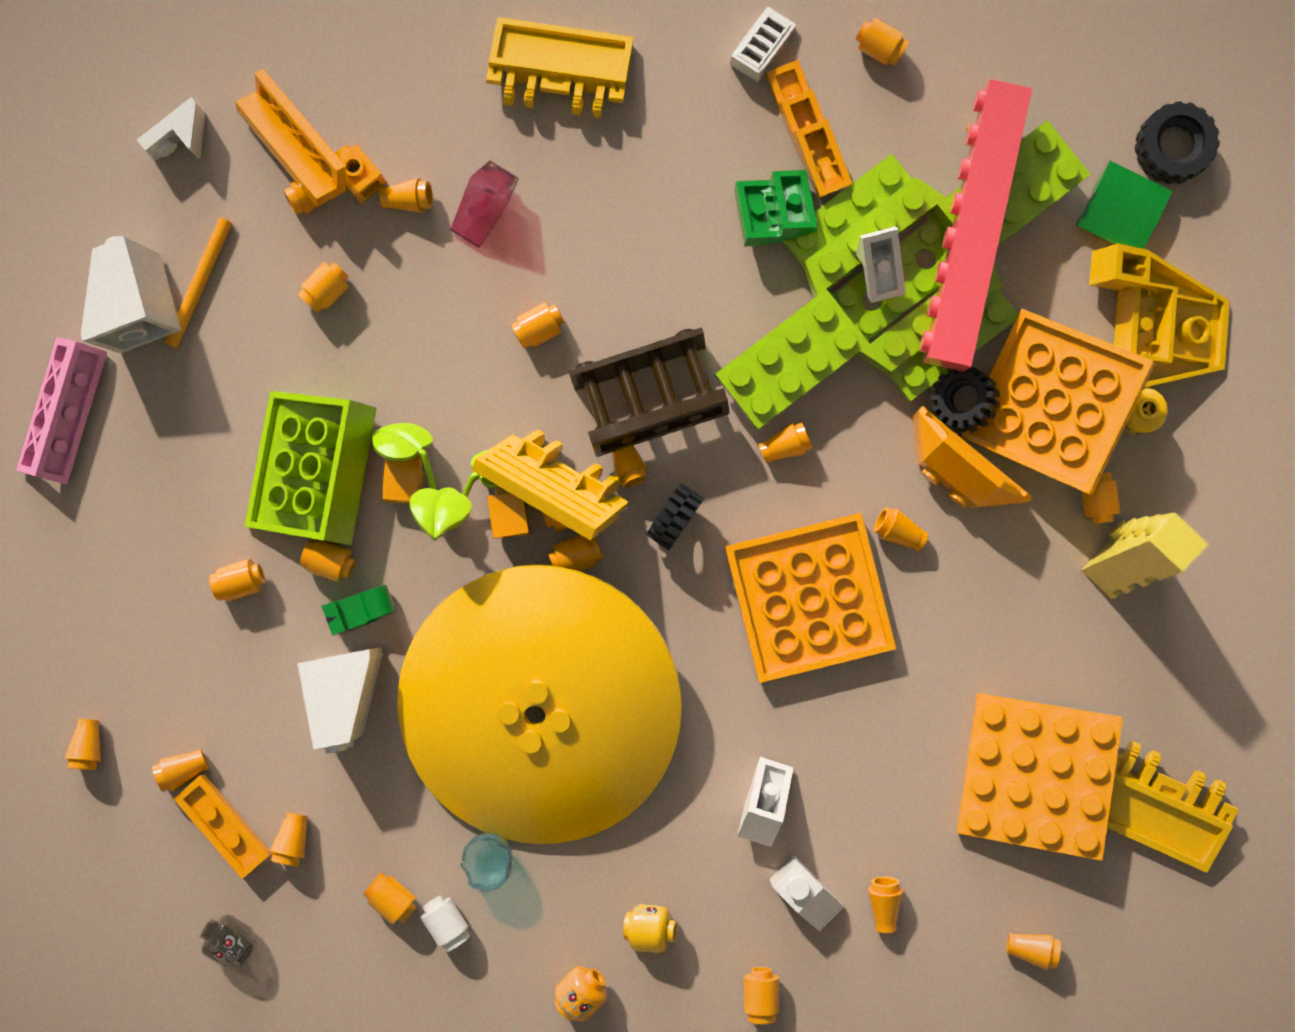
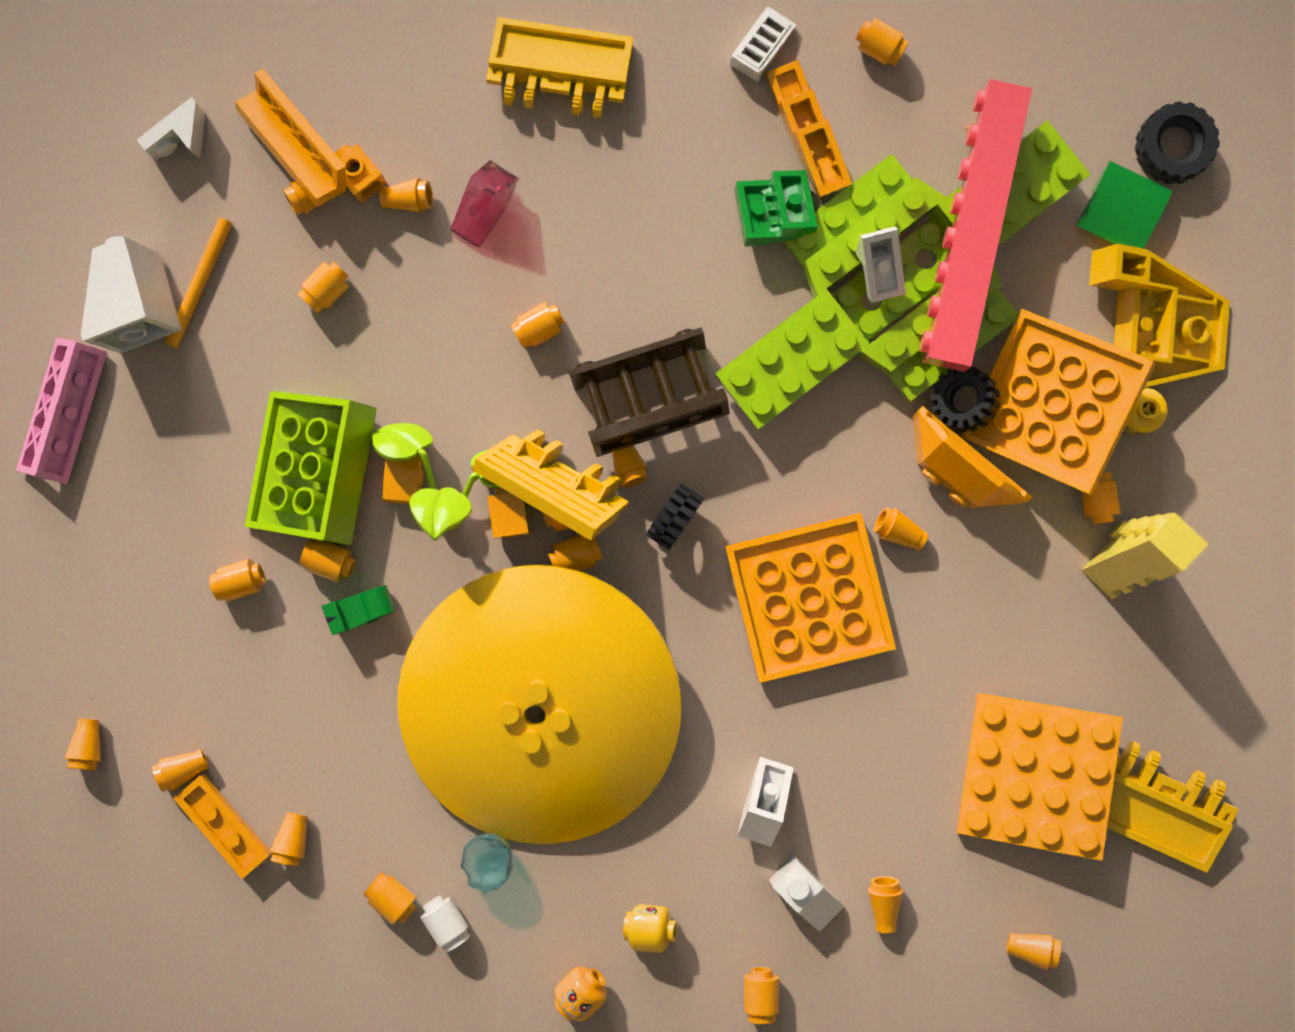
clear smoke head [199,914,256,969] -> none
white slope [298,647,383,754] -> none
light orange cone [758,422,813,463] -> none

